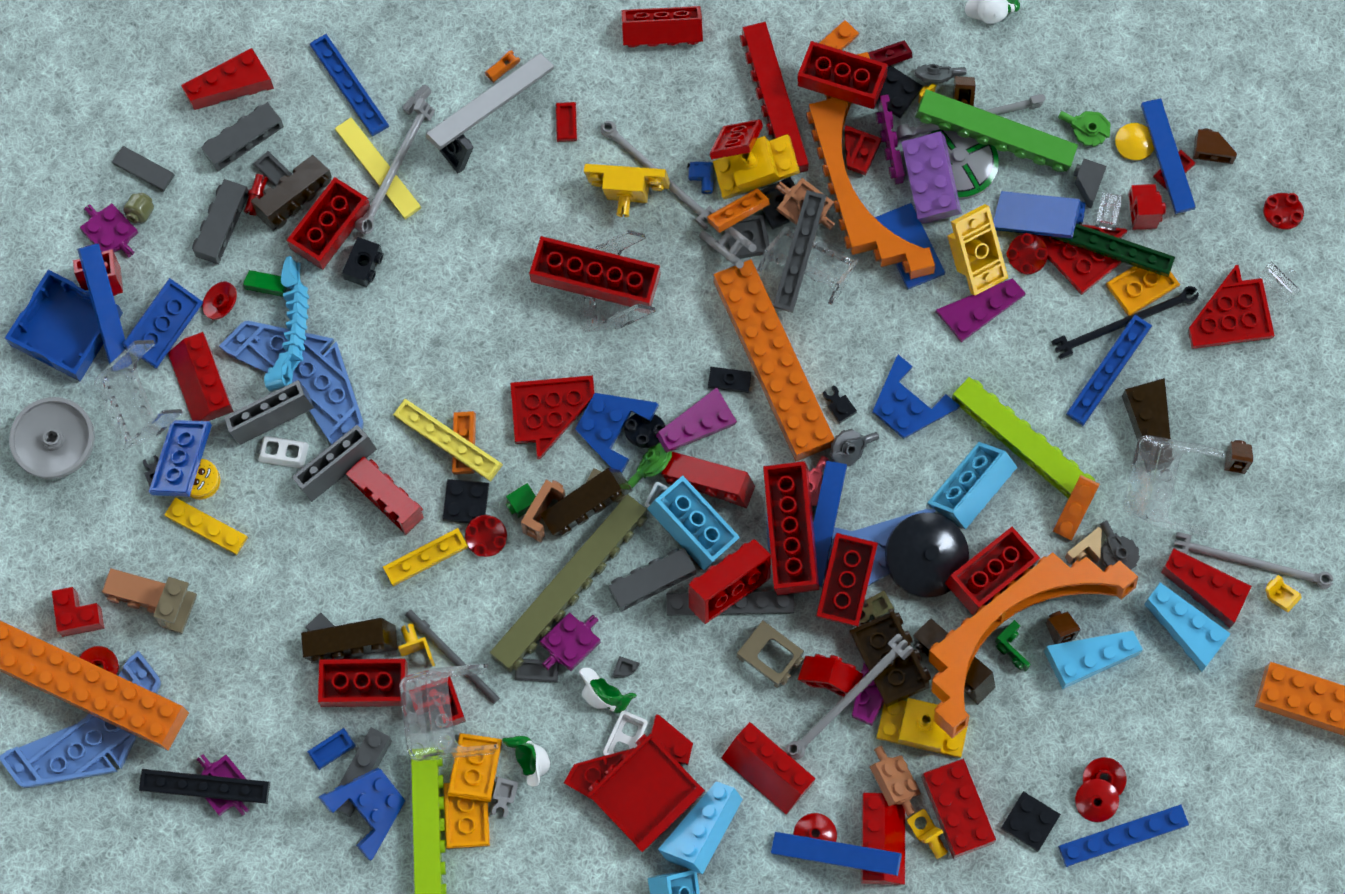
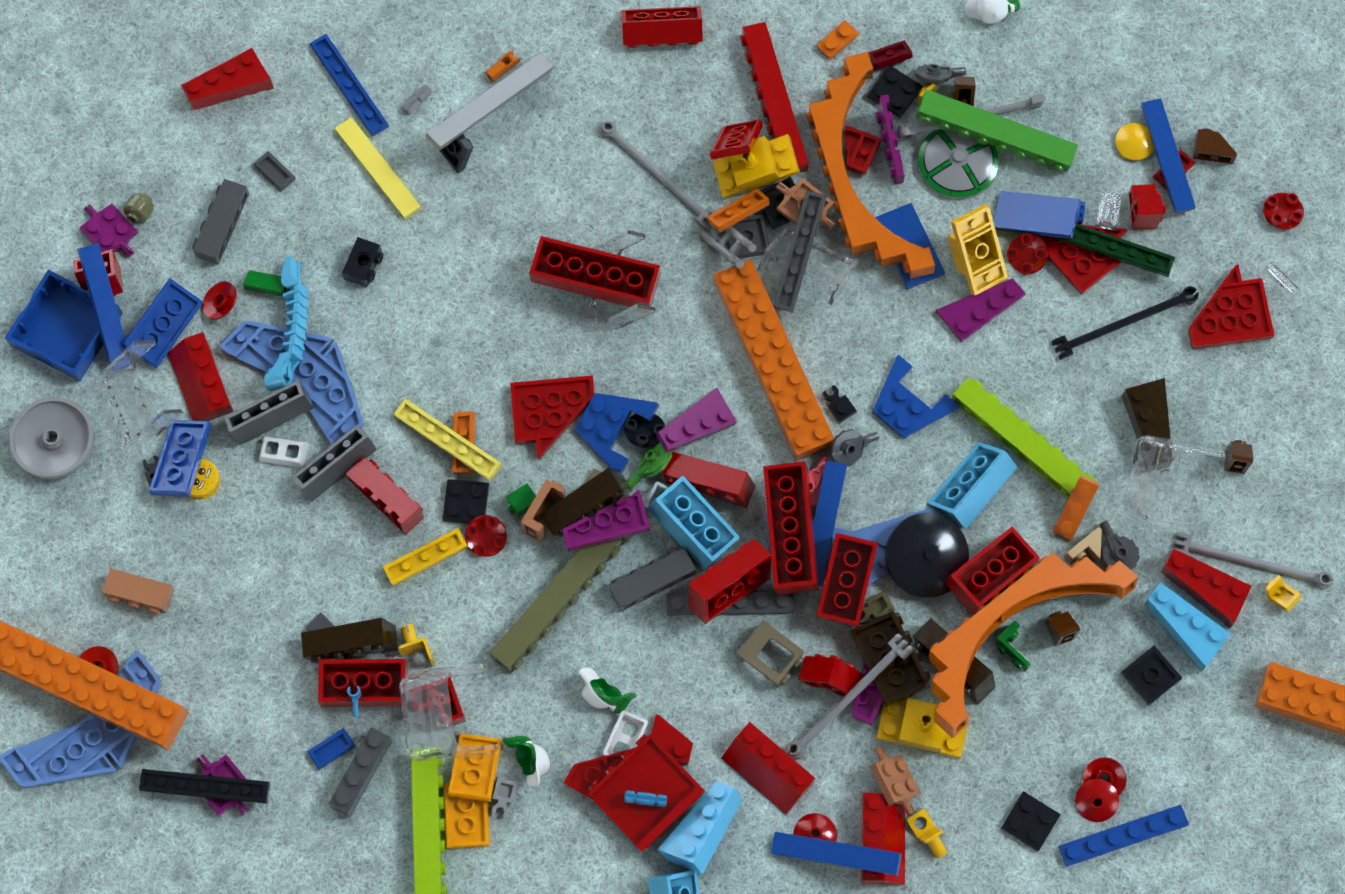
red brick [52,587,105,637] -> none
dark grey tile [112,146,175,192] -> none
dark tan window [153,577,197,634] -> none
yellow plate [164,497,248,555] -> none
dark grey brick [201,102,284,172] -> none
red pin [244,174,268,216] -> none
dark brown wedge [251,155,332,231] -> none
red brick [287,177,370,270] -> none
blue wing [318,768,405,861] -> none
light grey hinge [355,98,435,234] -> none
dark grey bar [405,609,500,704] -> none
dark grey tile [515,659,559,683] -> none
magenta plate [540,613,601,671] -> none
red tile [556,102,577,142] -> none
yellow brick [584,164,670,217] -> none
dark grey tile [612,656,640,678] -> none
blue piece [687,162,714,194] -> none
black plate [708,367,752,393] -> none
red brick [797,41,888,110] -> none
medium lavender brick [901,131,962,224] -> none
red brick [921,758,996,859] -> none
medium azure wedge [1044,631,1143,689] -> none
bright green piece [1058,111,1111,147] -> none
blue tile [1066,315,1152,426] -> none
dark grey slope [1073,158,1107,208] -> none
light orange tile [1106,266,1180,316] -> none
none -> dark azure hand [347,686,361,717]
none -> magenta wing [562,490,650,551]
none -> dark azure axle [624,791,667,807]
none -> black plate [1121,645,1182,706]

